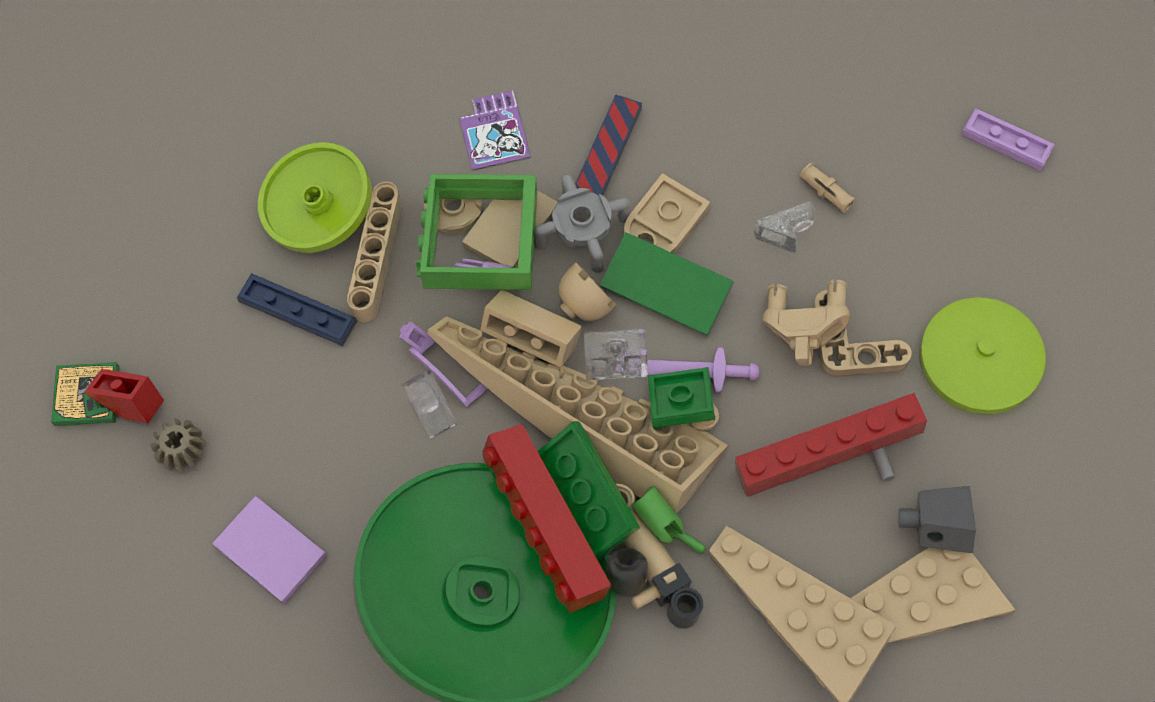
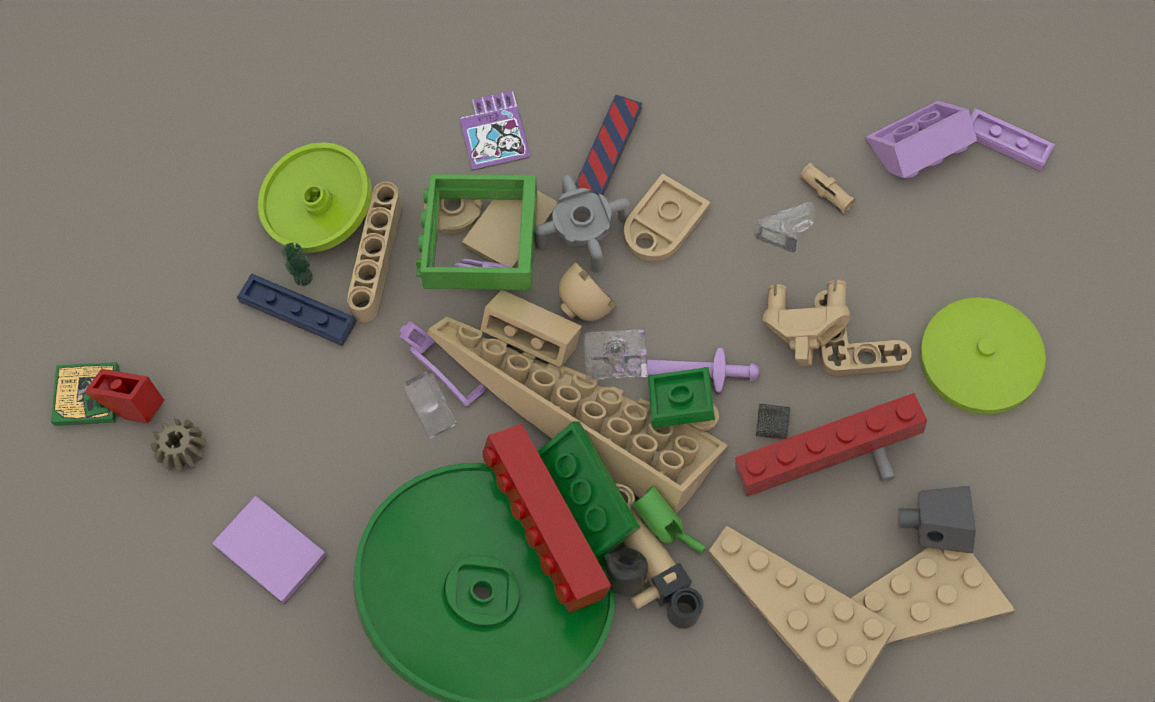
green tile [600,232,734,336] -> none
none -> clear green pin [282,242,313,286]
none -> clear smoke tile [756,404,790,440]
none -> lavender slope [866,101,977,179]

